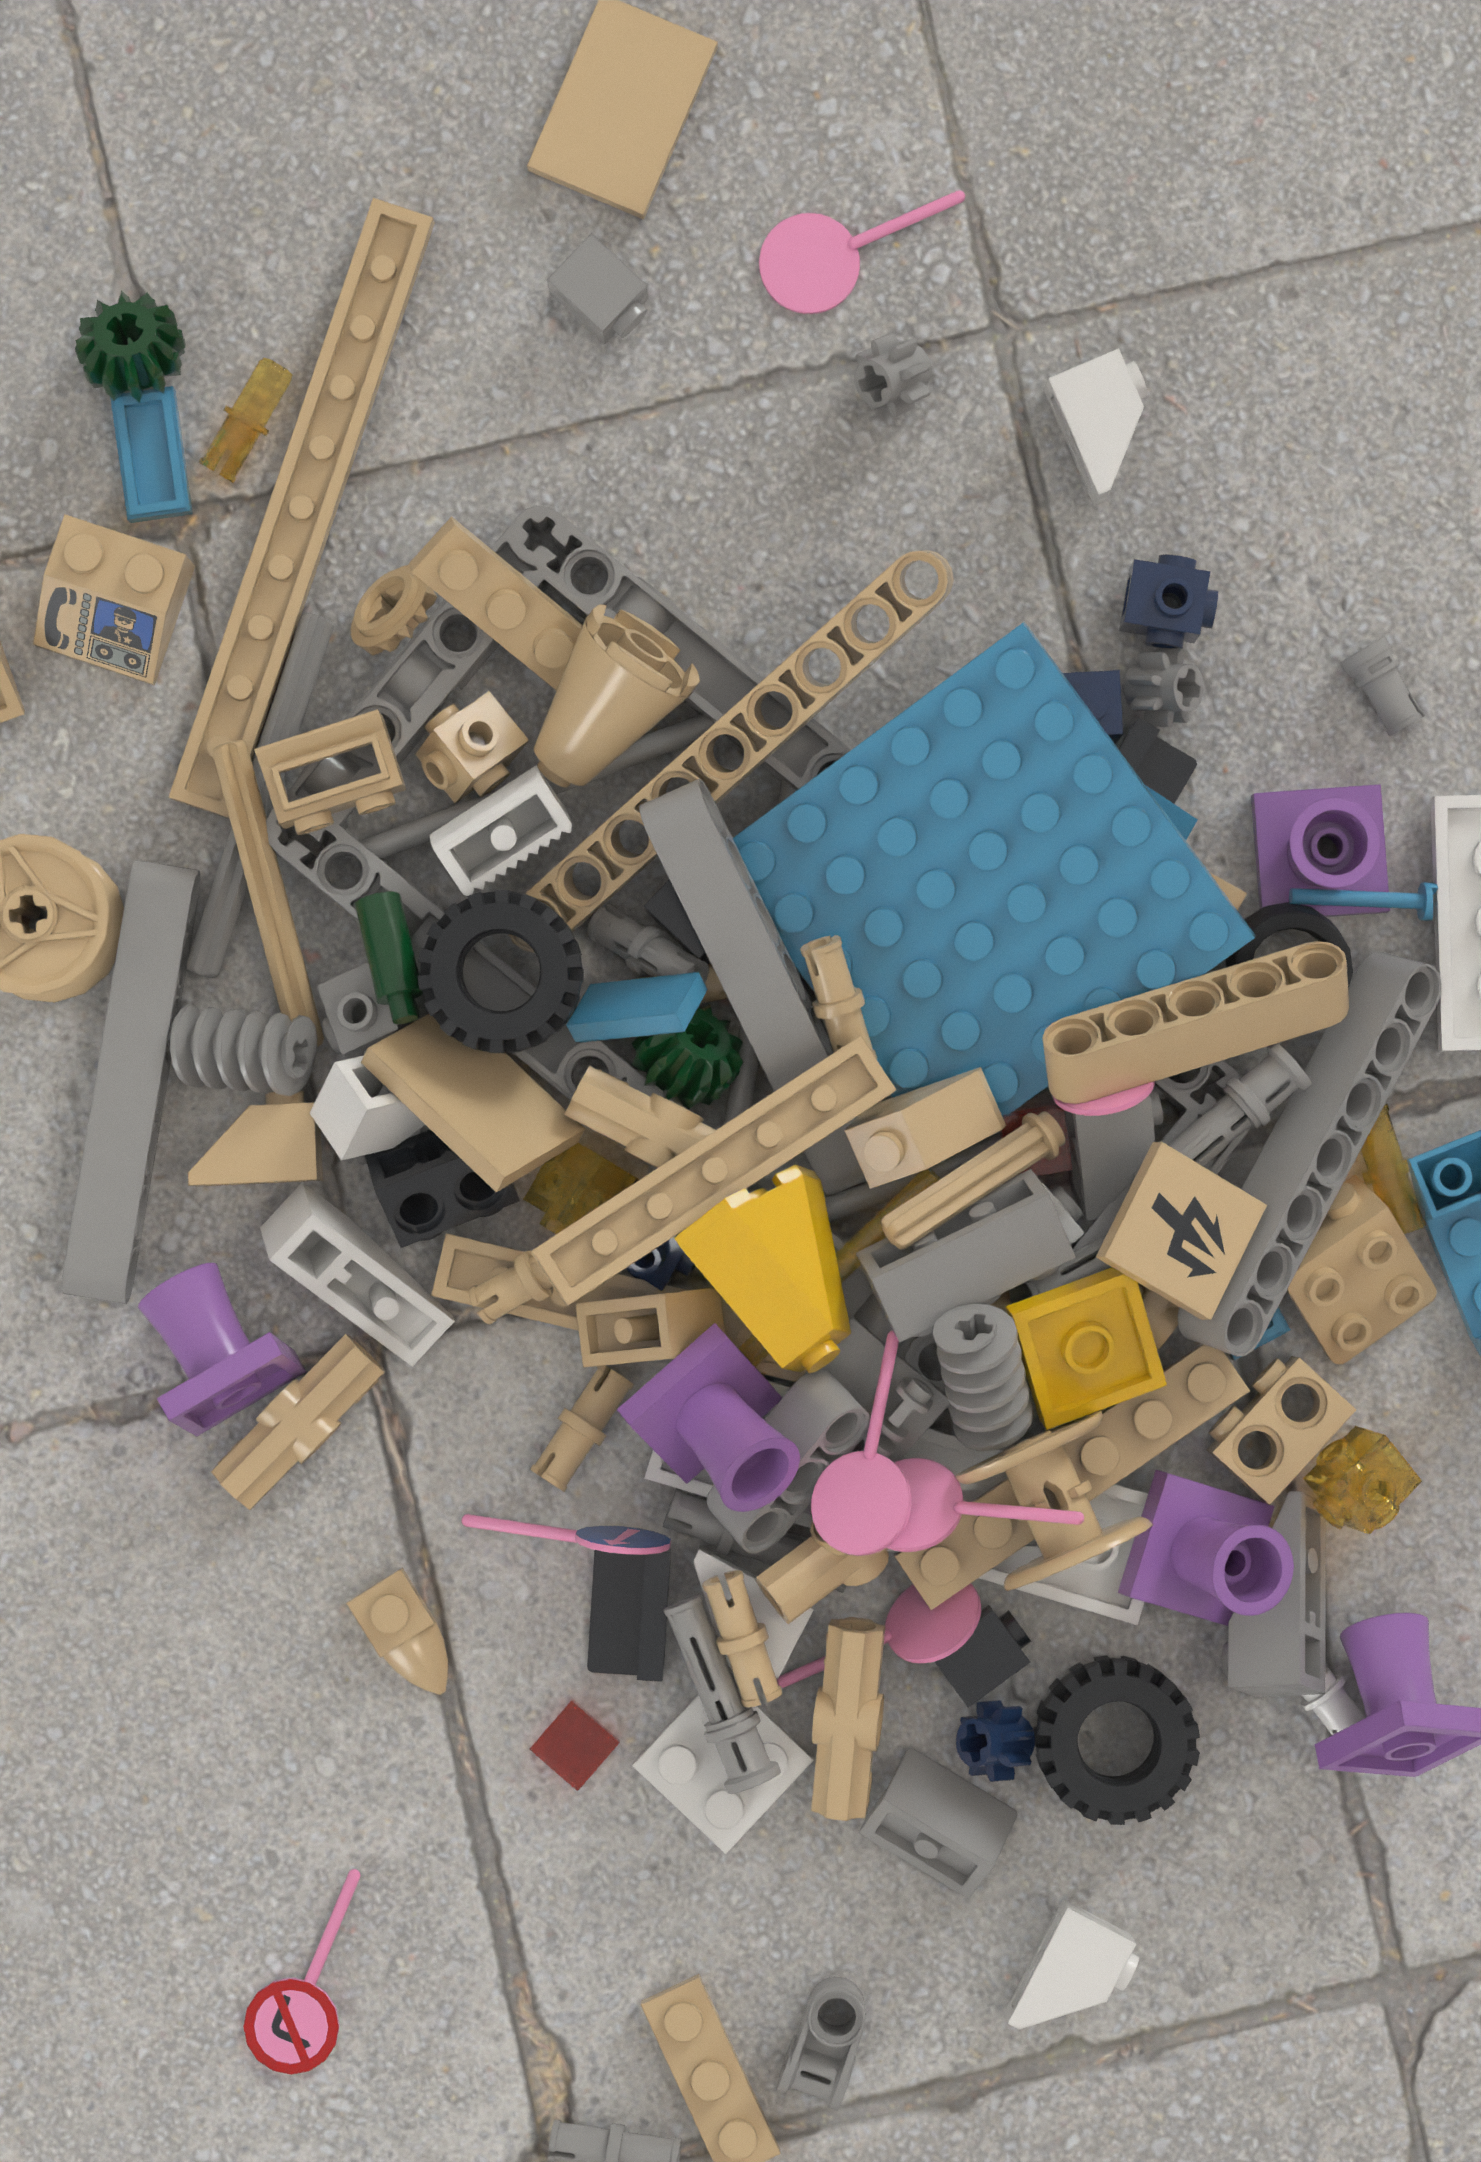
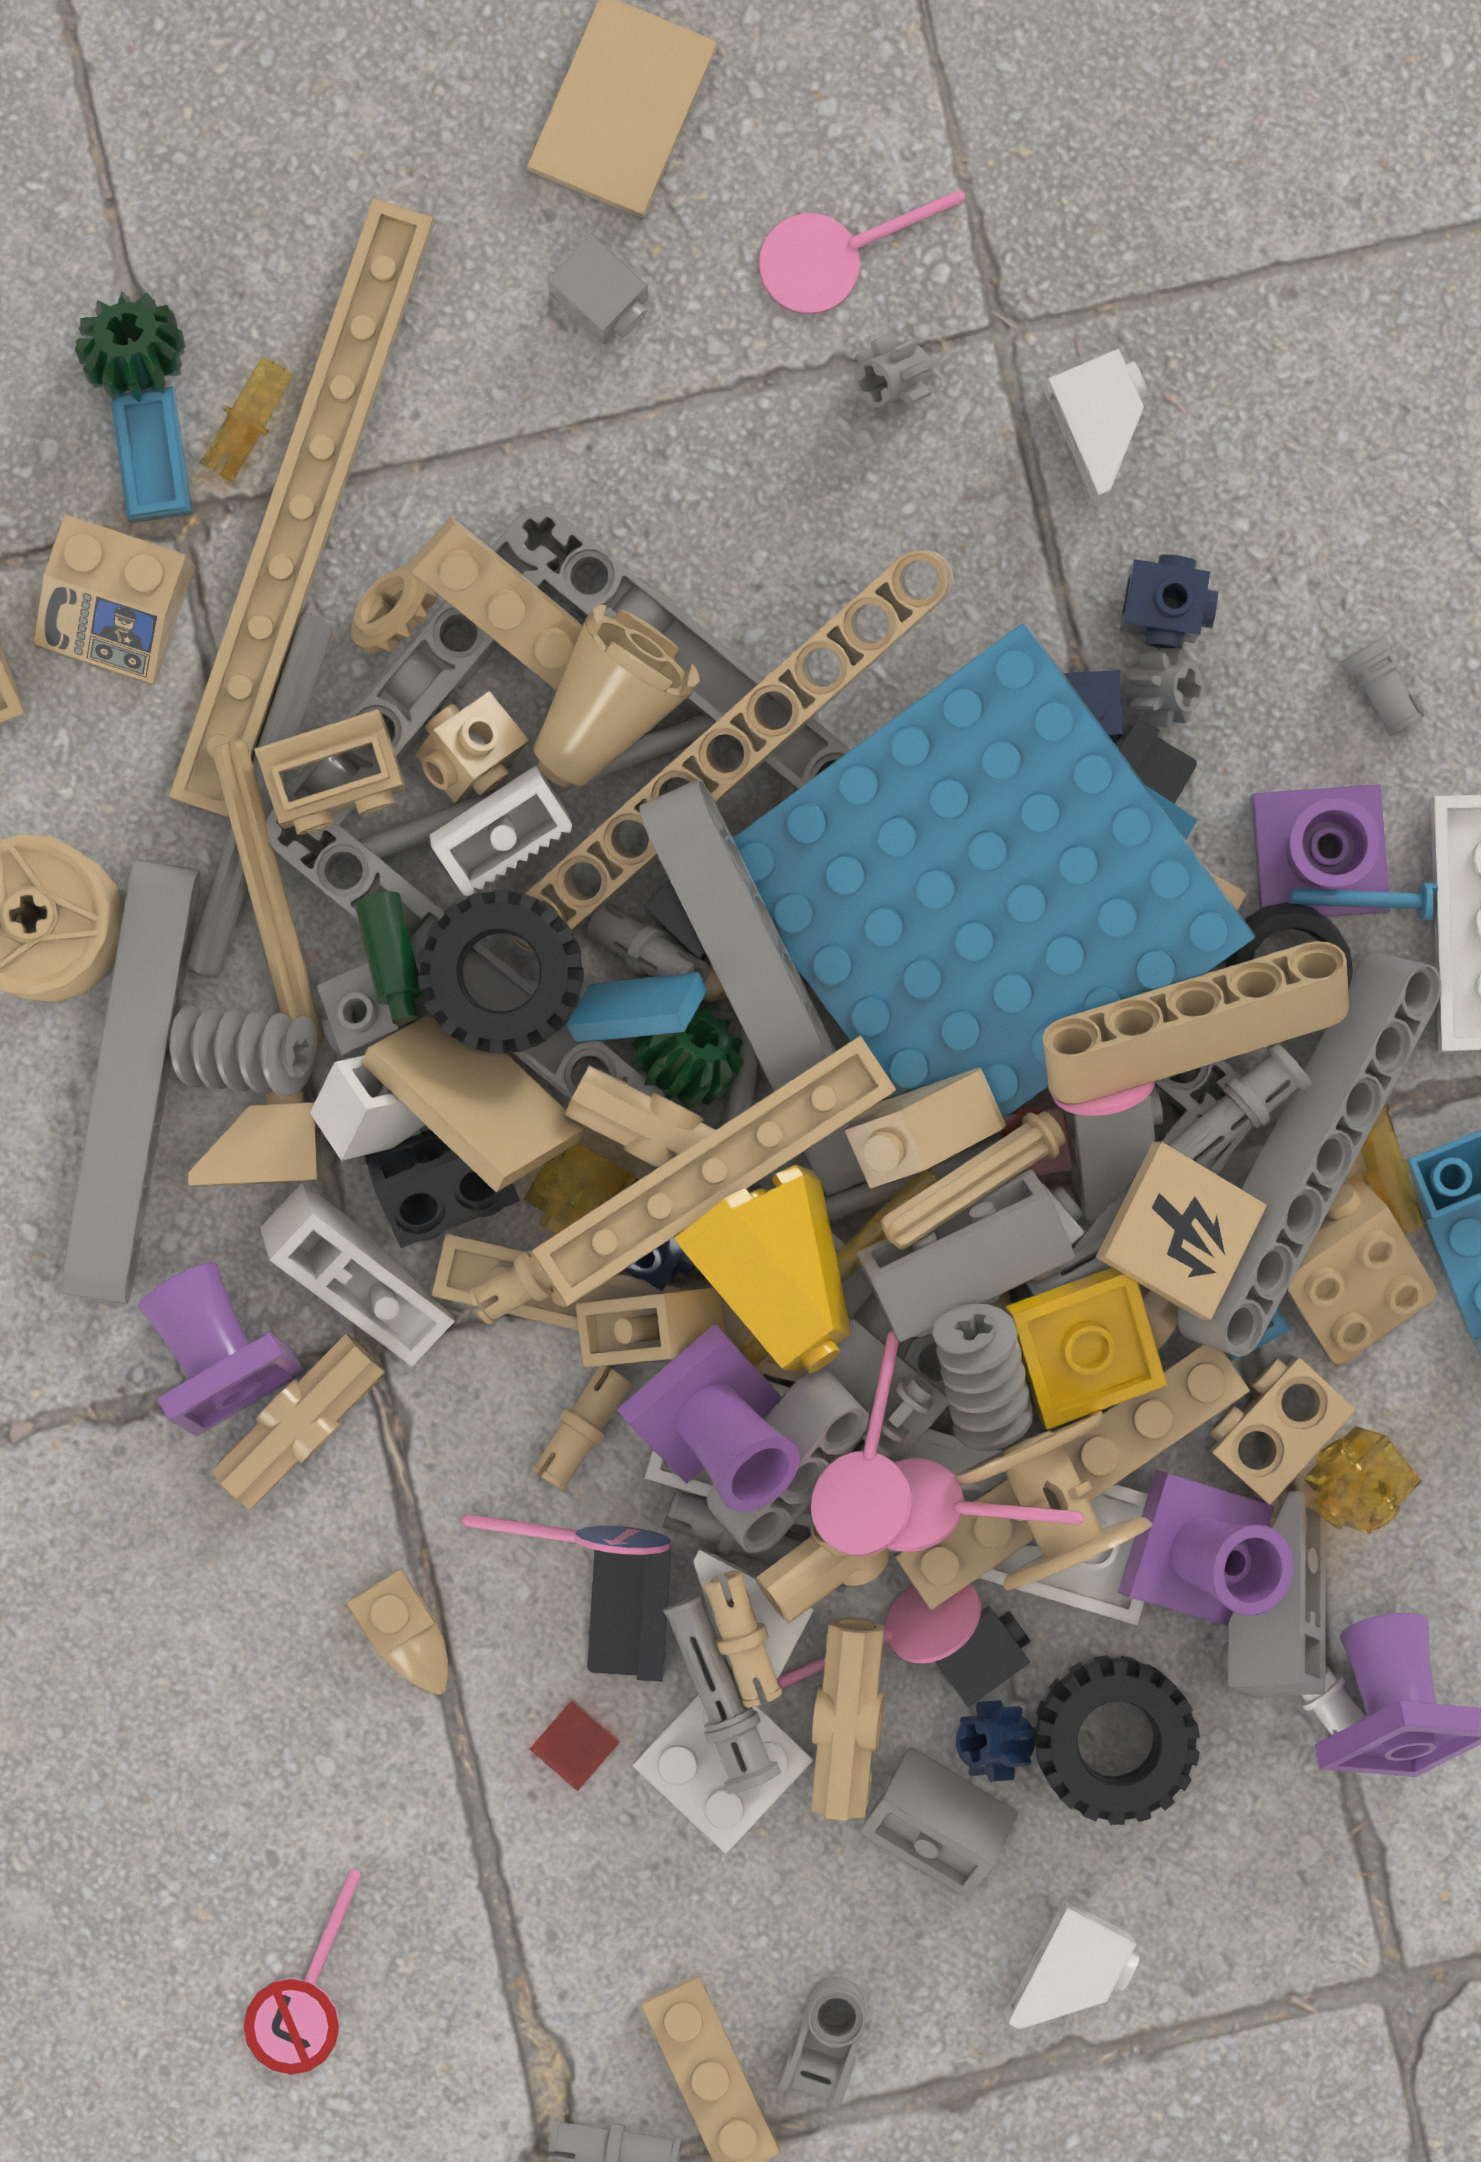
tan pin [800,935,877,1059] -> none

